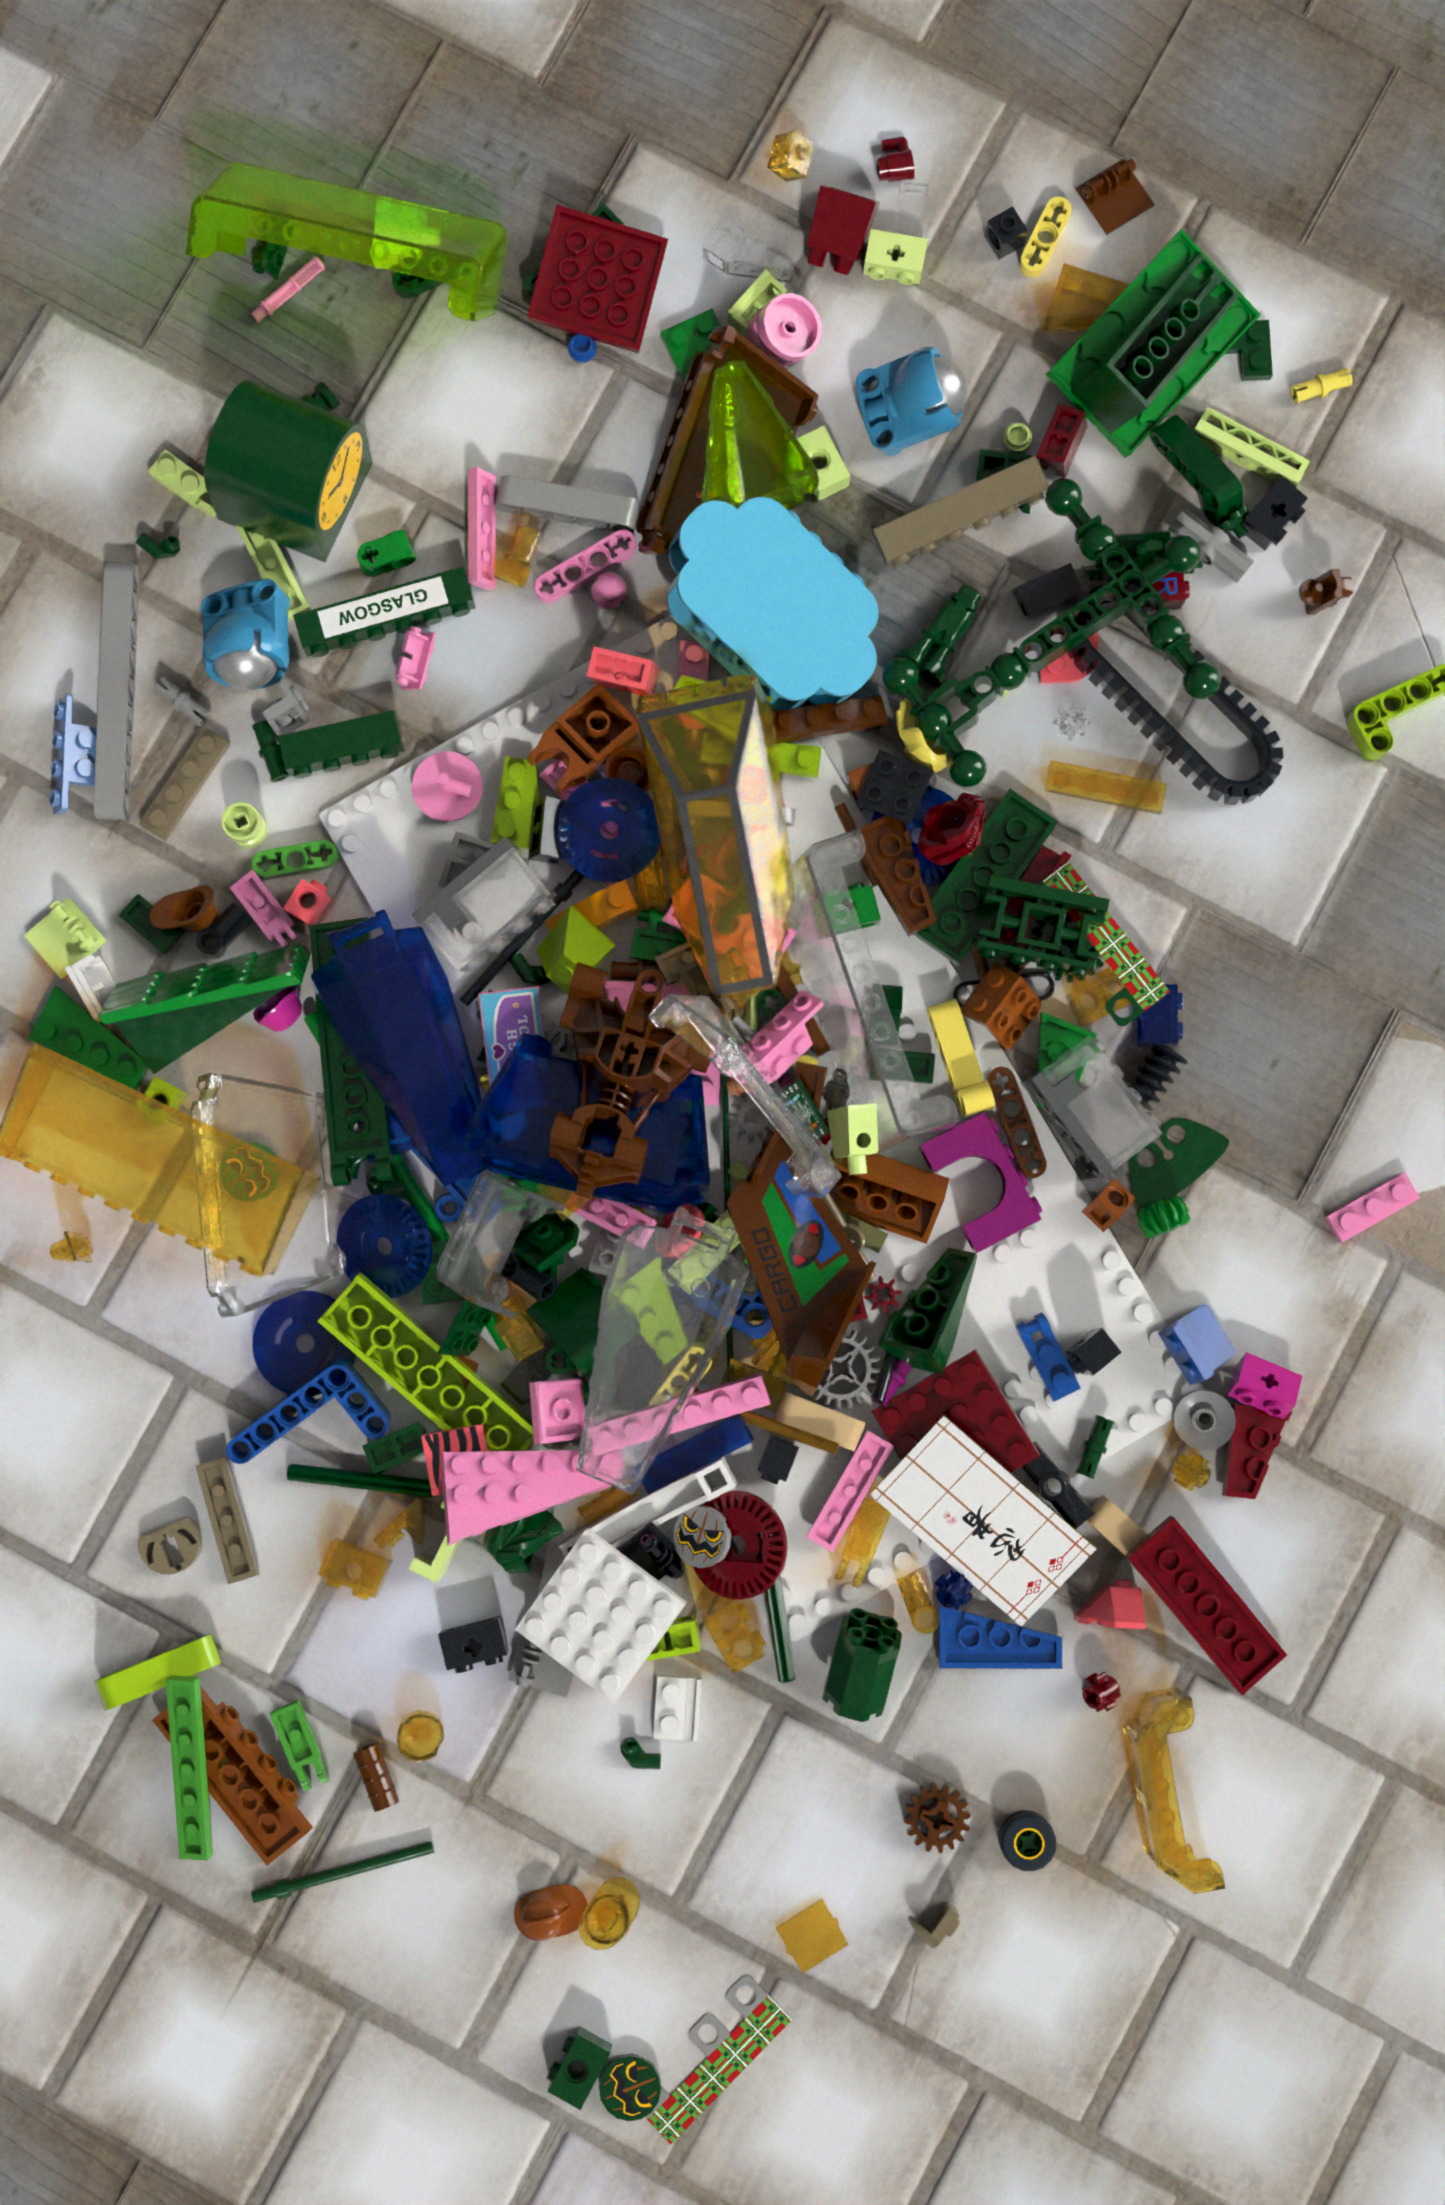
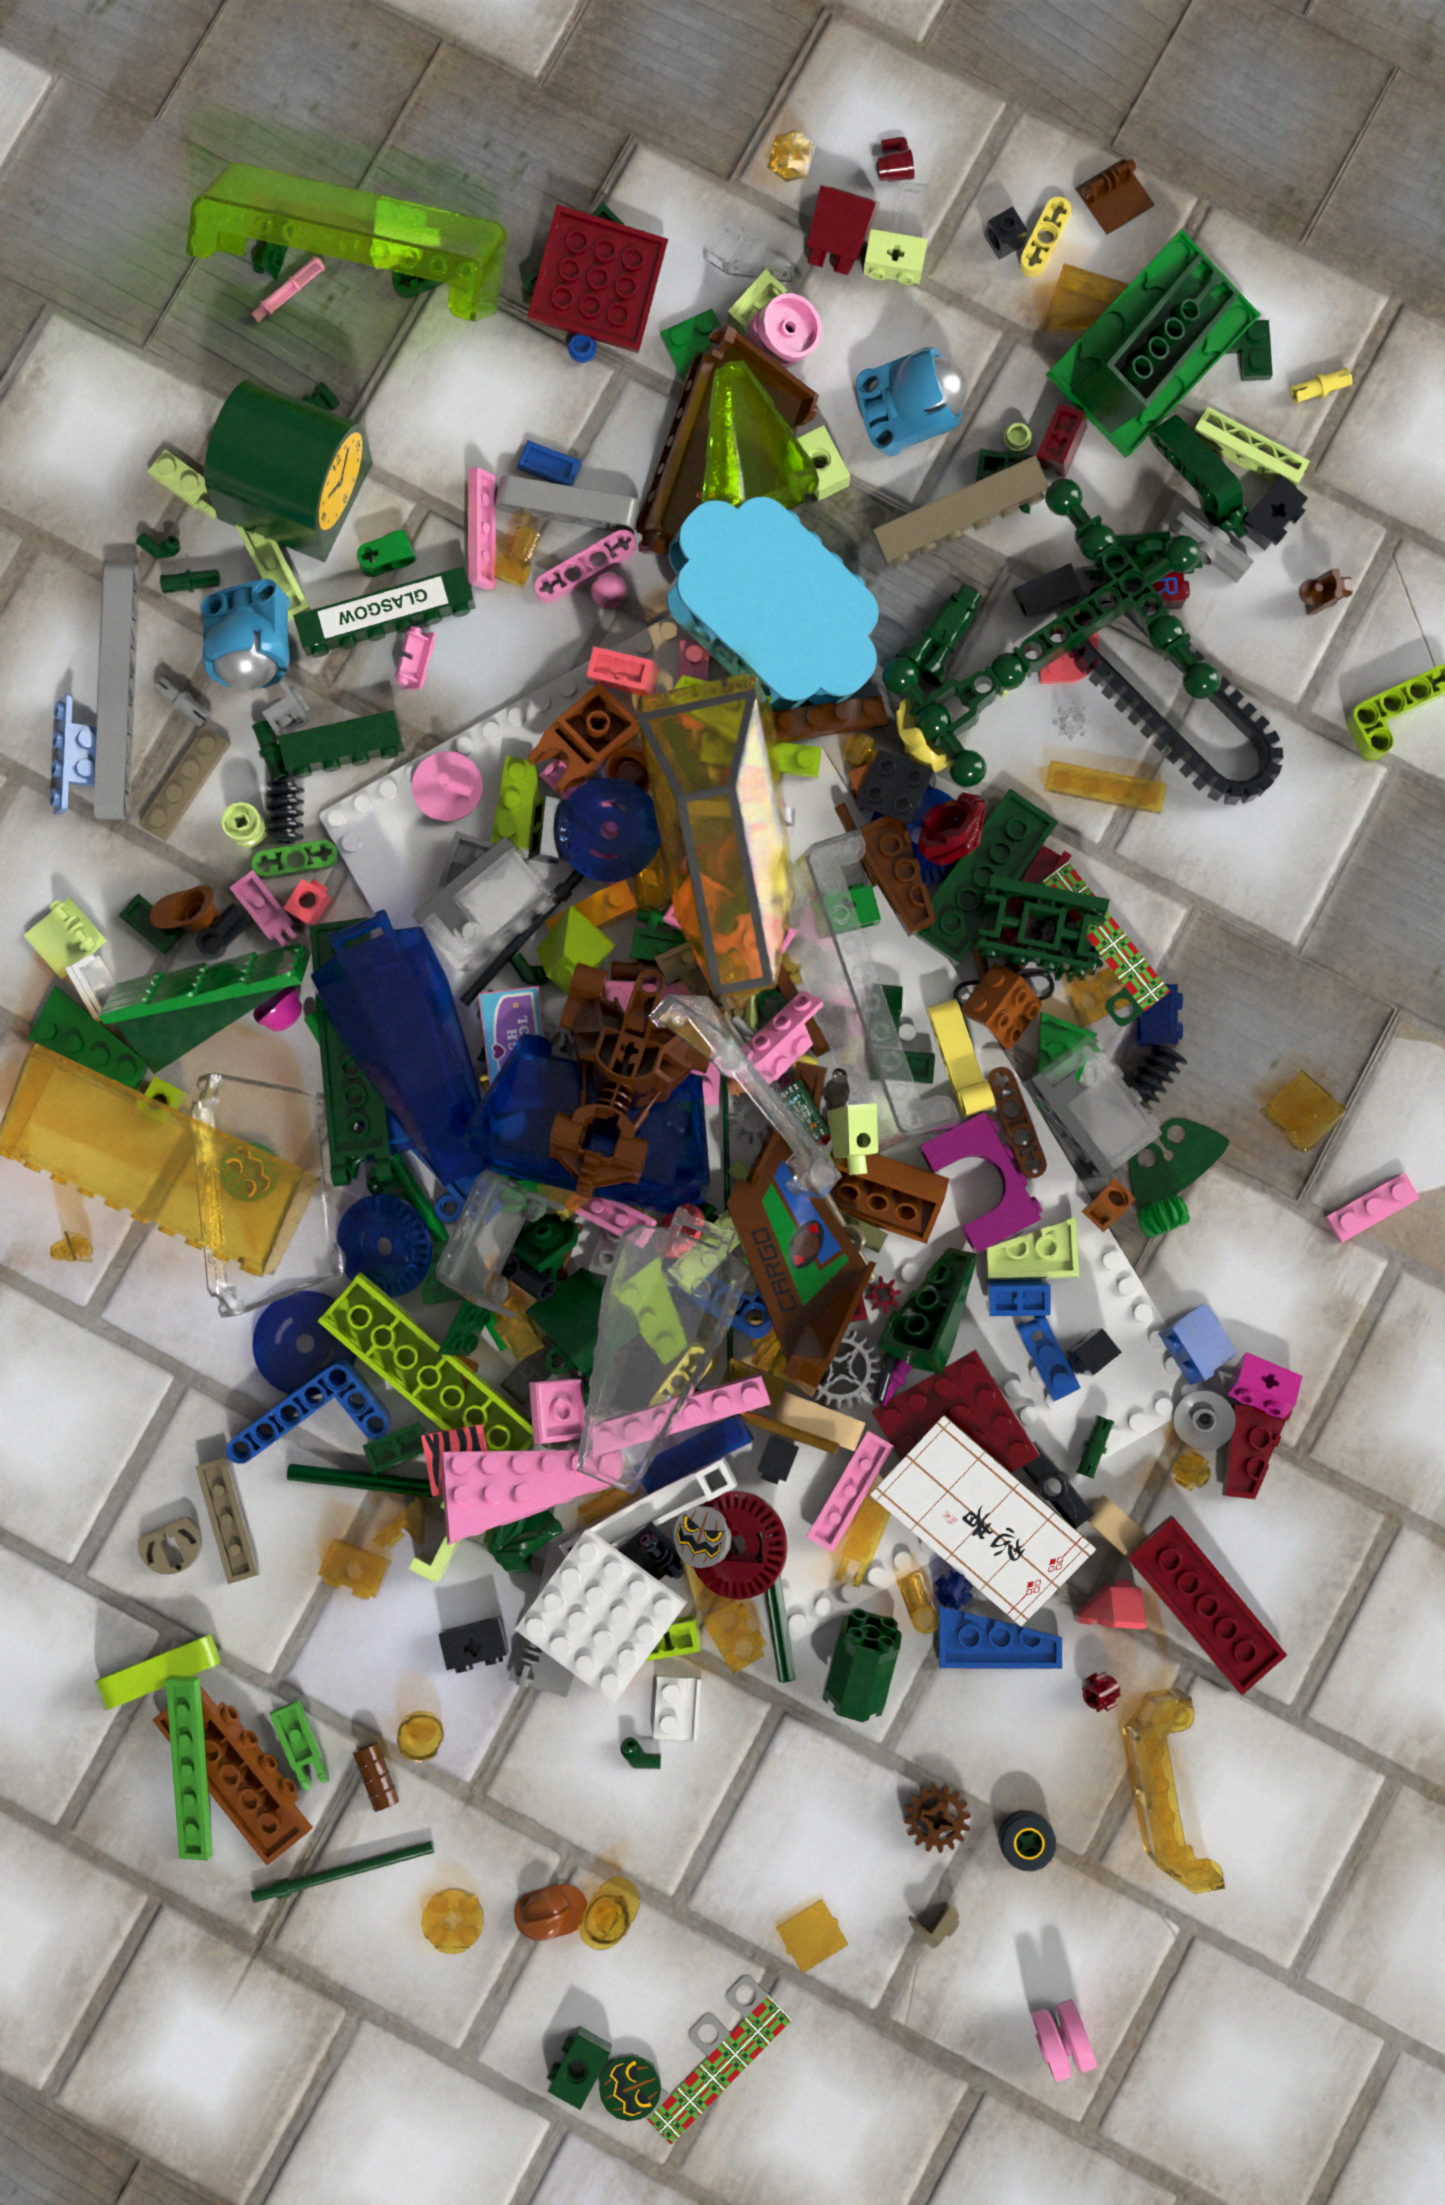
none -> dark green axle [160,569,221,594]
none -> black piece [265,780,305,845]
none -> clear yellow plate [421,1888,485,1954]
none -> blue tile [517,440,582,487]
none -> reddish brown hinge [557,1223,583,1281]
none -> clear yellow gear [842,732,878,768]
none -> yellowish green wing [986,1217,1079,1280]
none -> blue hinge [986,1279,1051,1316]
none -> bright pink wheel [1031,1999,1097,2083]
none -> clear yellow slope [1259,1070,1347,1153]

